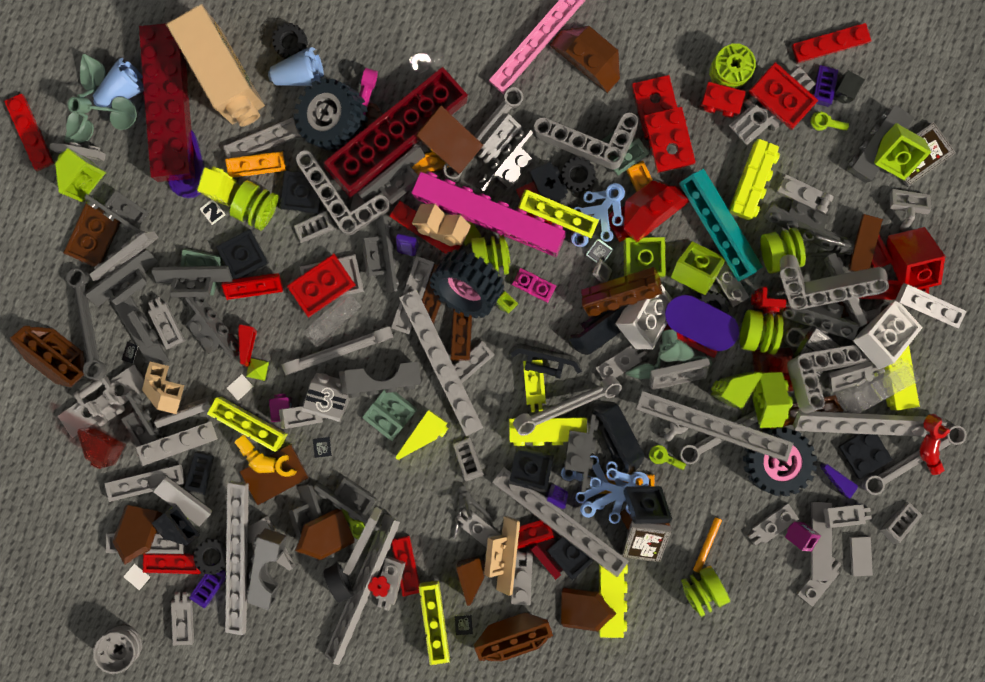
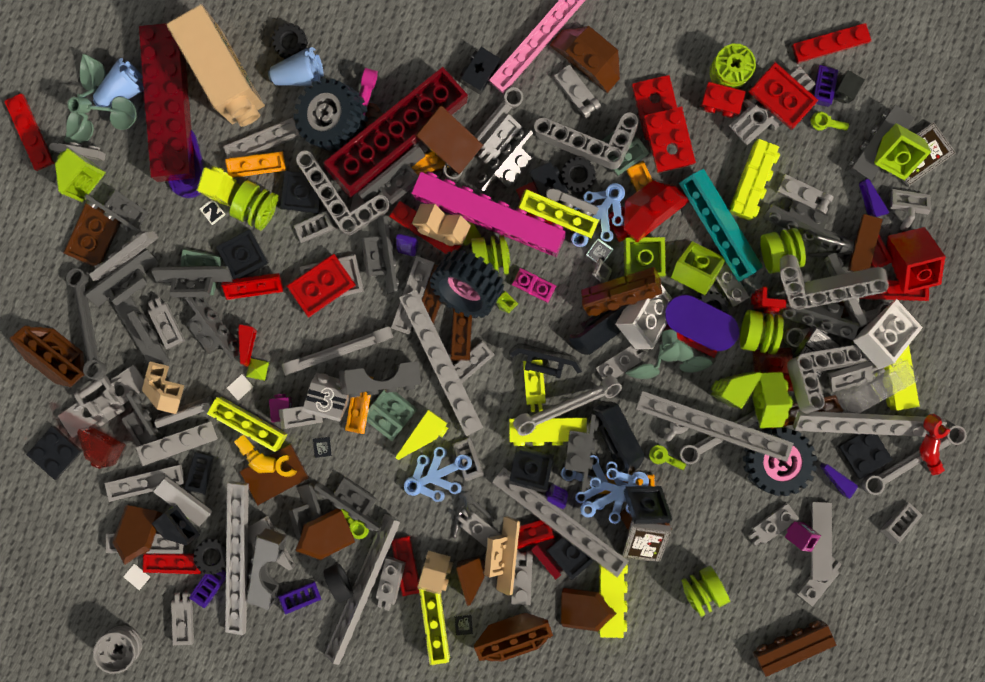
black sticker [122,342,138,364] -> none
clear slope [303,292,362,347] -> none
light grey tile [343,507,382,575] -> none
red plant [368,576,390,597] -> none
clear plate [410,51,444,73] -> none
light grey tile [649,358,710,390] -> none
light orange bar [693,517,722,573] -> none
light grey hinge [823,504,872,528] -> none
light grey tile [849,536,873,576] -> none
plate [895,283,967,329] -> none
none -> black plate [26,426,82,480]
none -> dark purple slope [278,581,322,615]
none -> light orange tile [345,376,374,434]
none -> light blue plant [404,447,472,502]
none -> tan brick [418,551,453,595]
none -> black brick [460,46,501,95]
none -> light grey hinge [546,187,598,216]
none -> light grey plate [554,65,601,119]
none -> reddish brown brick [753,620,837,677]
none -> dark purple slope [859,179,889,217]

